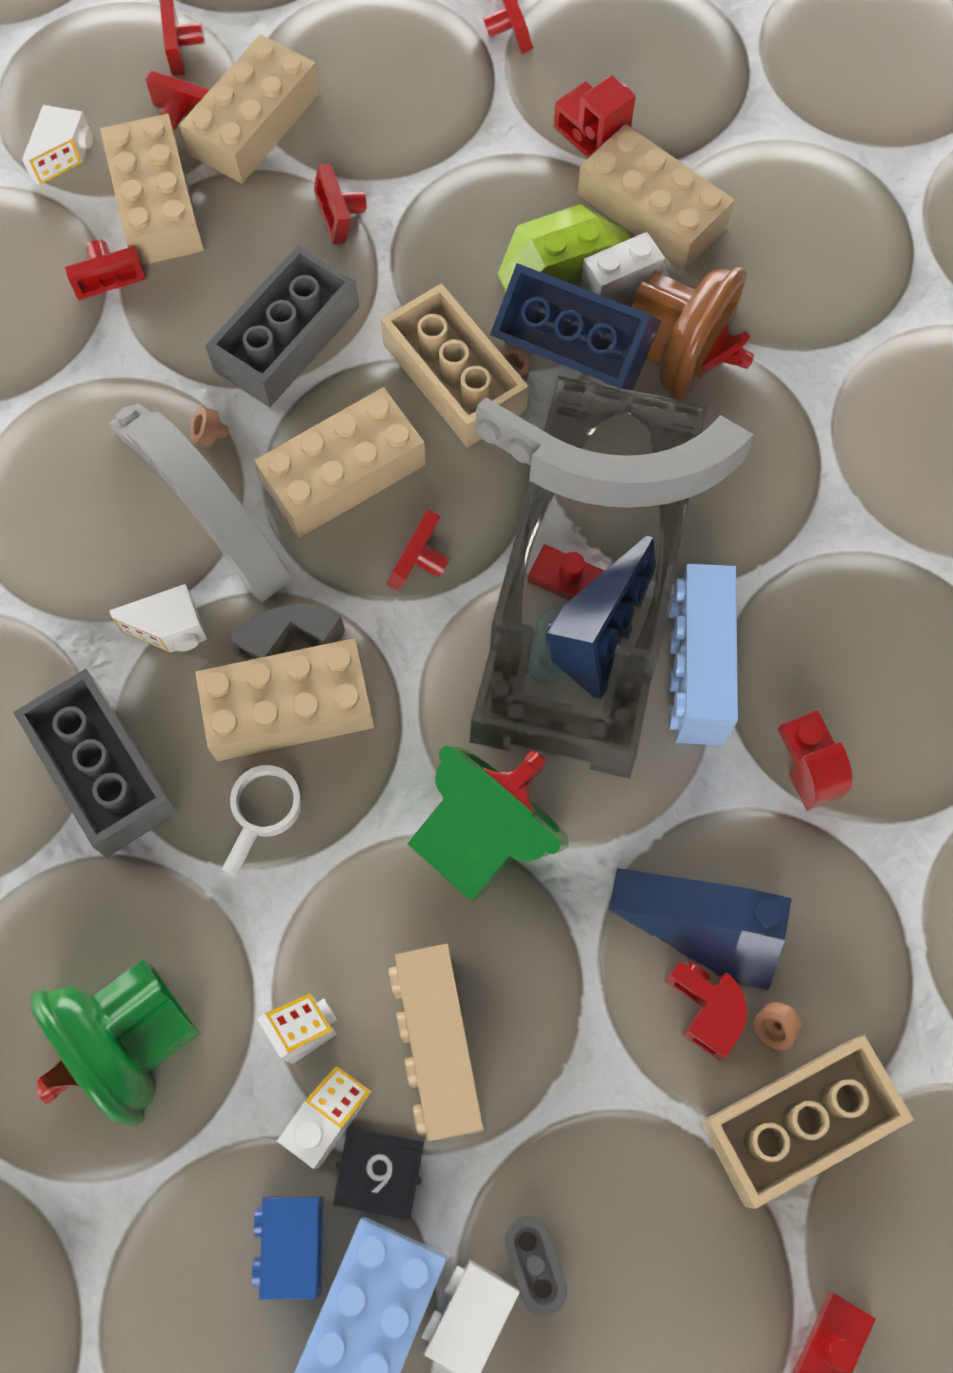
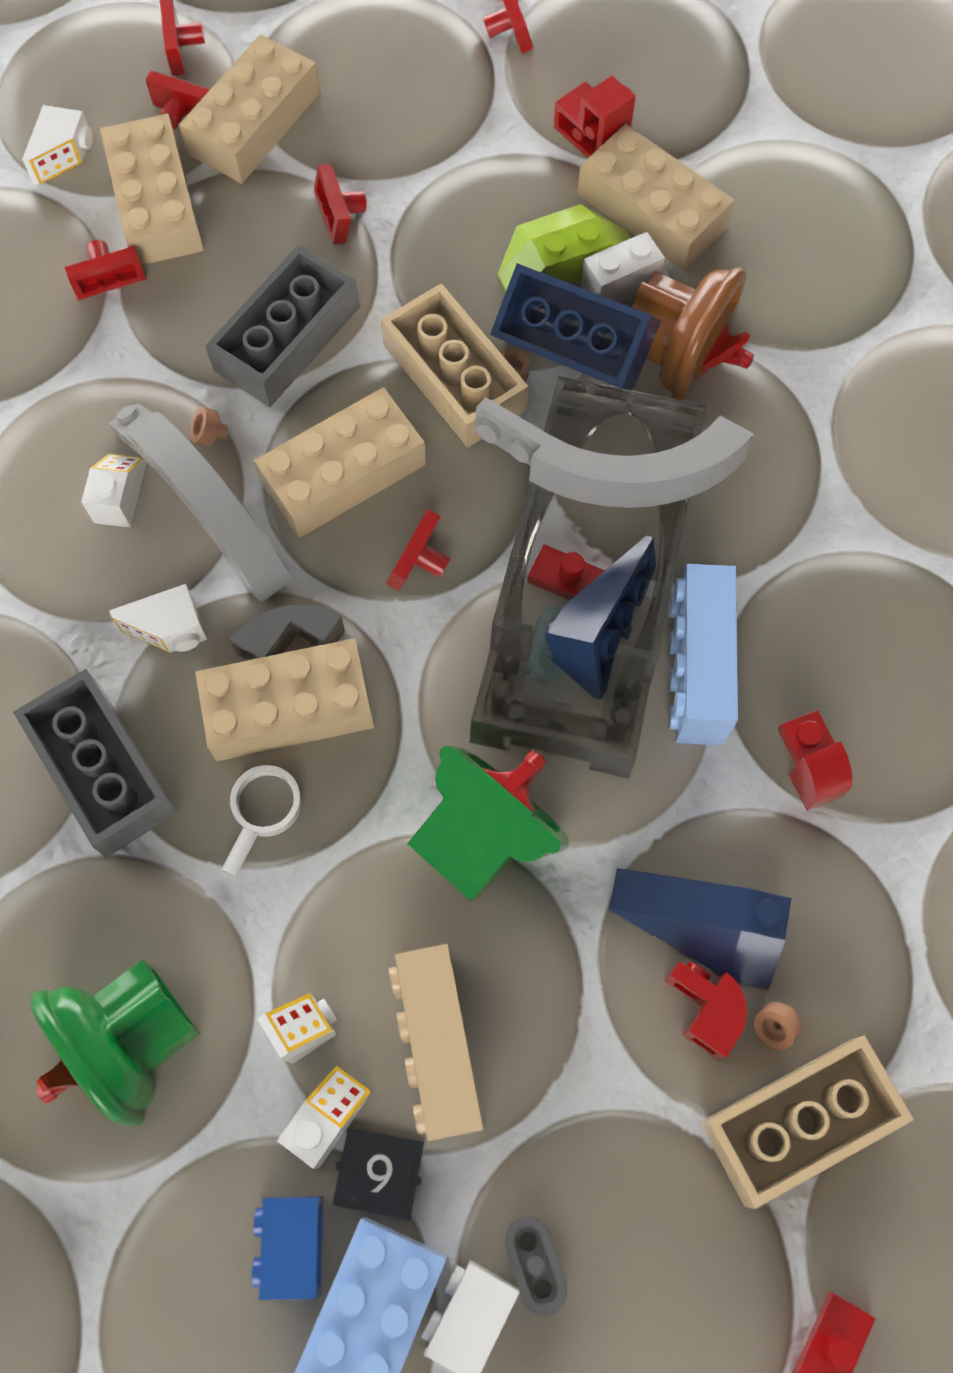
none -> white slope [81,454,147,528]

